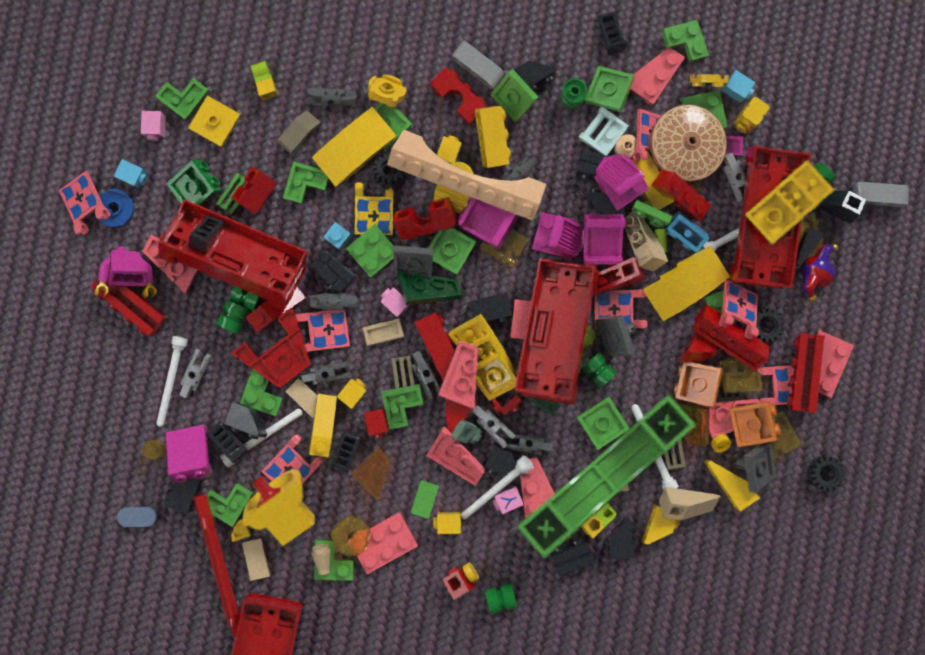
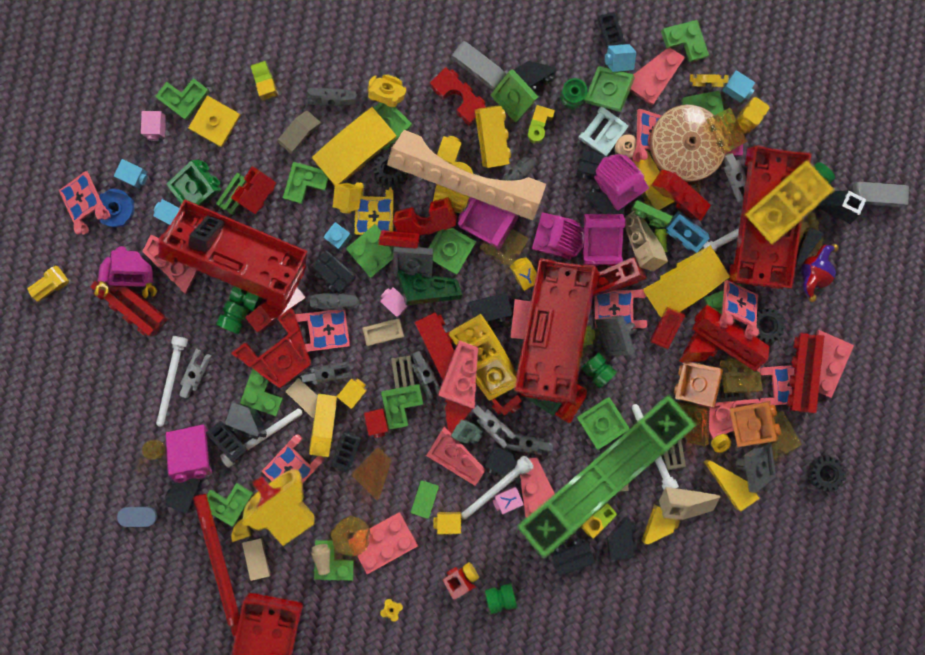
none -> yellow piece [27,266,69,302]
none -> medium azure brick [153,199,179,225]
none -> yellow brick [333,183,362,214]
none -> red tile [379,230,420,248]
none -> yellow plate [380,599,403,622]
none -> yellow brick [510,257,537,291]
none -> leg [528,105,555,144]
none -> red piece [555,384,587,423]
none -> medium azure brick [605,44,636,72]
none -> red tile [650,307,685,349]
none -> clear yellow plate [706,108,748,154]

